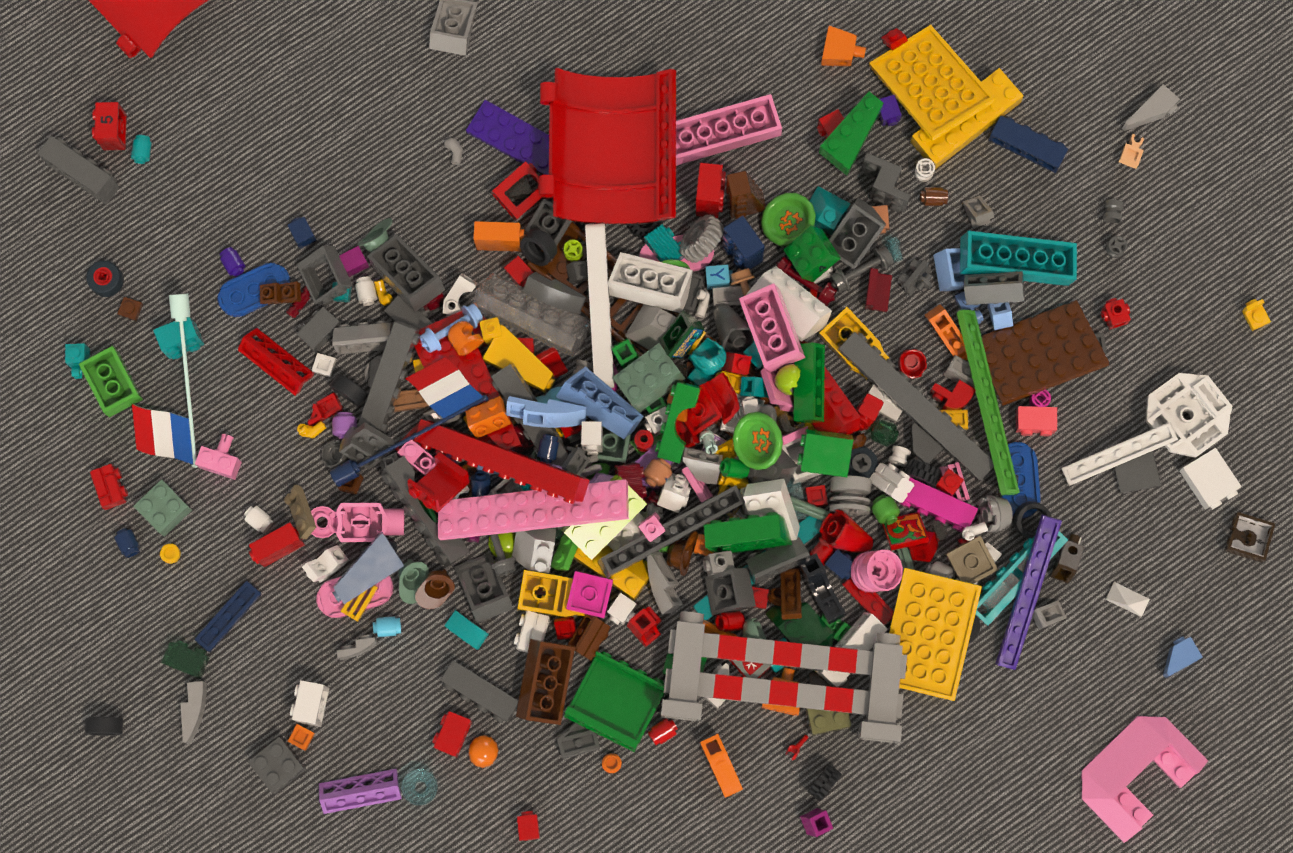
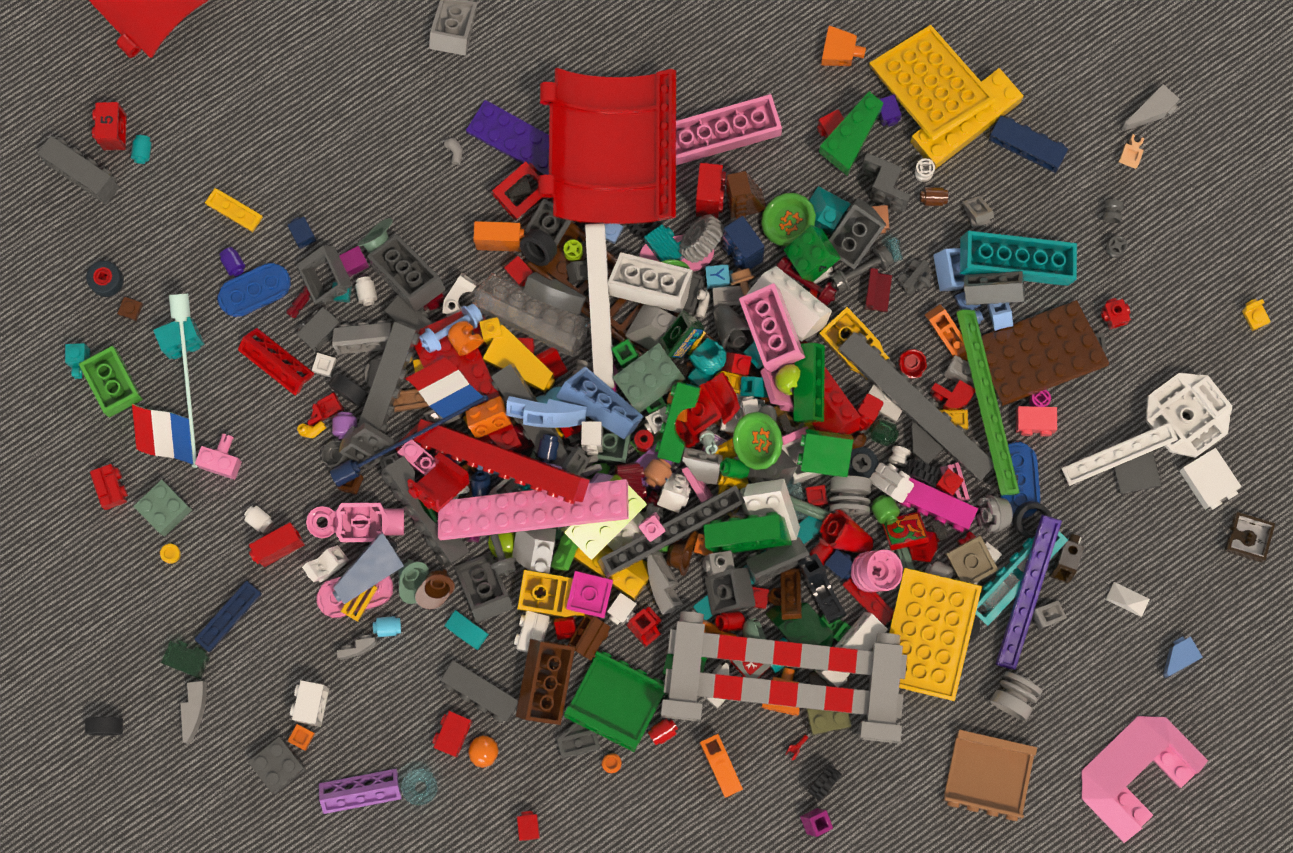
dark blue brick [114,528,140,558] -> none
reddish brown slope [260,281,301,304] -> none
dark tan plate [284,485,316,539] -> none
yellow arm [374,279,393,306] -> none
red plate [881,28,908,51] -> none
white arm [962,522,988,540] -> none
none -> yellow tile [205,188,263,233]
none -> light blue plate [605,224,623,244]
none -> medium nougat panel [943,730,1037,821]
none -> light grey wheel [990,671,1043,721]

